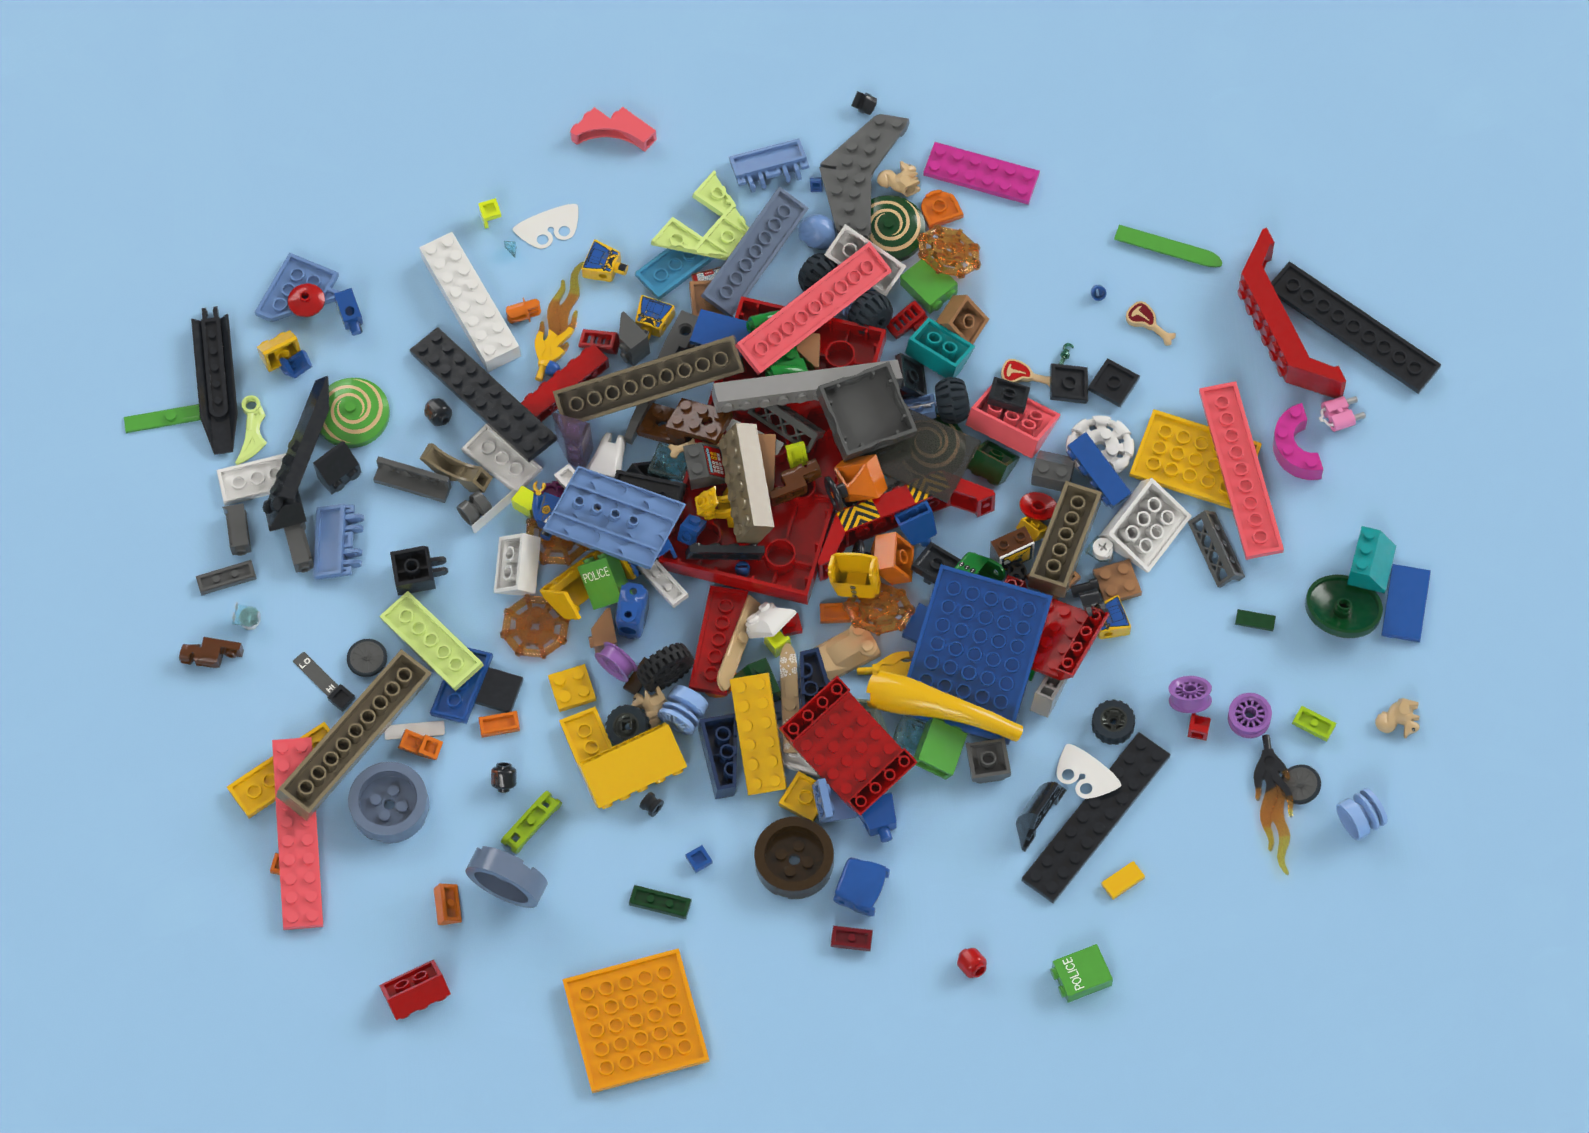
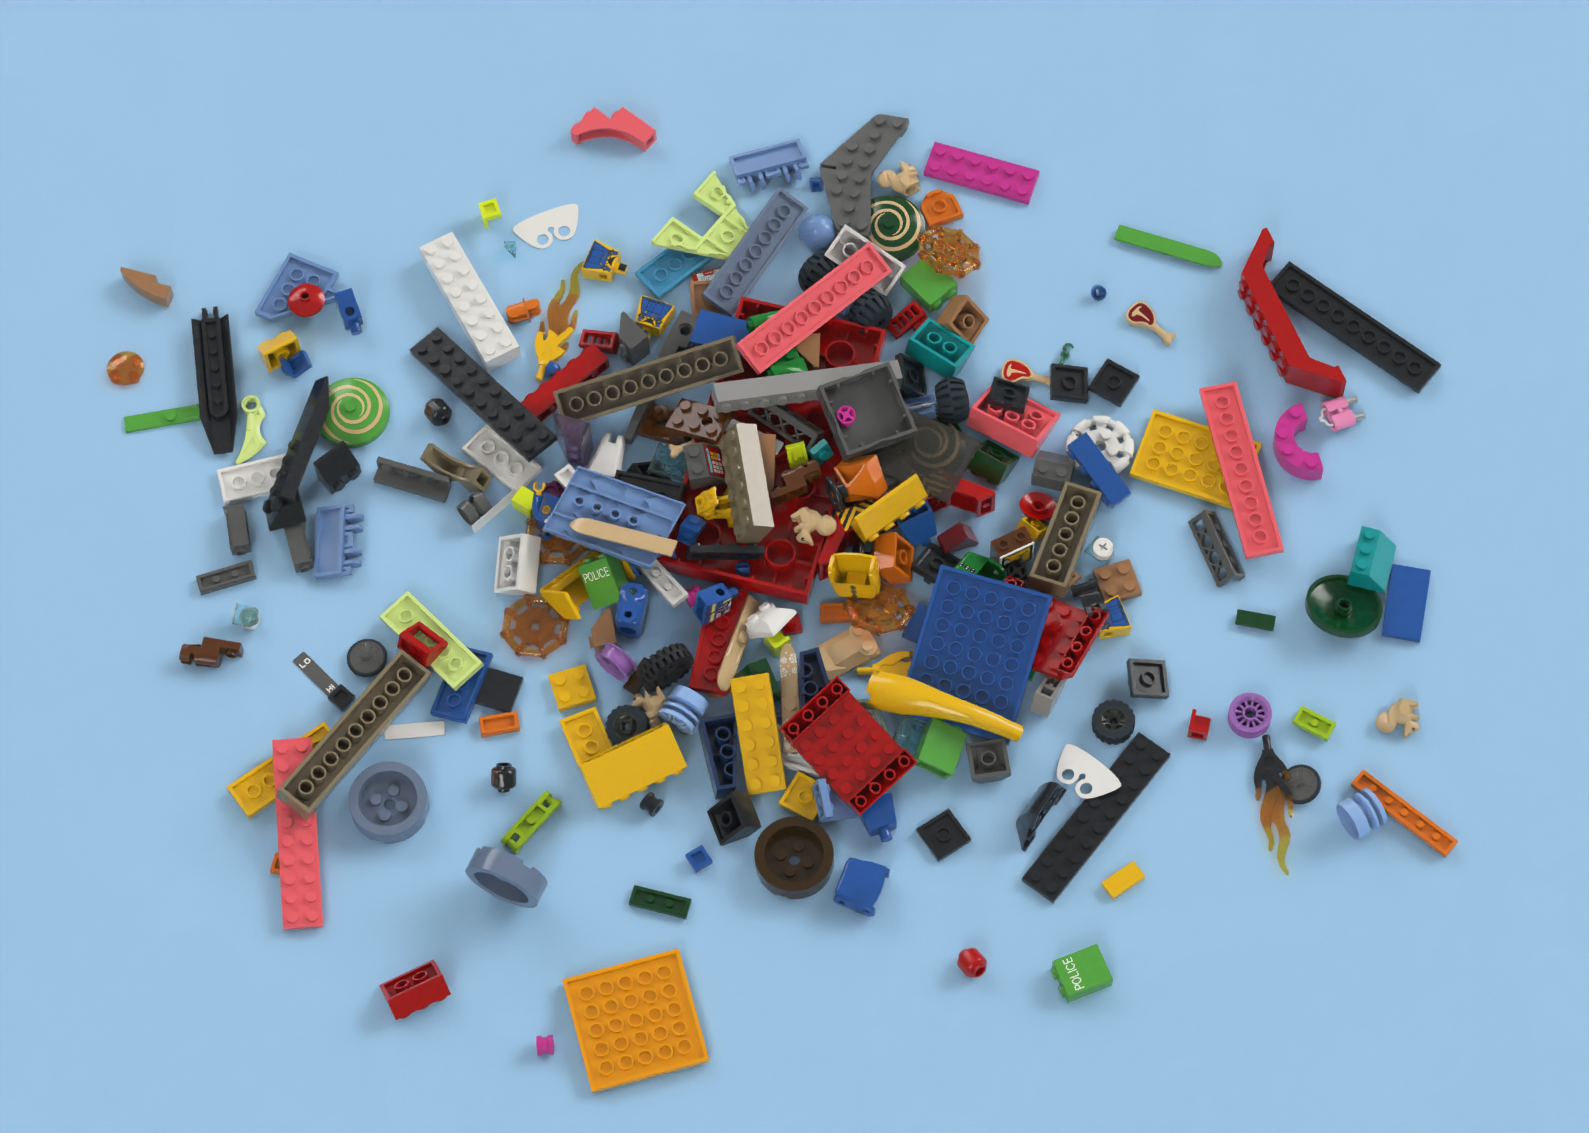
black hinge [390,546,448,596] -> none
orange slope [398,729,443,760] -> none
orange slope [434,883,462,925] -> none
dark red plate [831,926,873,951] -> none
black piece [851,91,877,115] -> none
white slope [1098,478,1192,573] -> none
medium lavender wheel [1168,676,1212,713] -> none
none -> clear orange dish [107,351,144,385]
none -> medium nougat slope [120,267,174,308]
none -> red tile [397,621,448,668]
none -> dark pink wheel [536,1035,554,1056]
none -> tan piece [569,518,678,557]
none -> dark pink wheel [685,584,700,608]
none -> blue torso [693,583,739,626]
none -> black slope [707,792,762,846]
none -> tan animal [790,507,837,546]
none -> teal bracket [808,438,834,466]
none -> dark pink wheel [835,406,856,428]
none -> yellow slope [851,473,928,543]
none -> black tile [916,808,971,862]
none -> dark red slope [937,522,979,554]
none -> black hinge [1126,658,1169,699]
none -> orange plate [1350,769,1458,858]

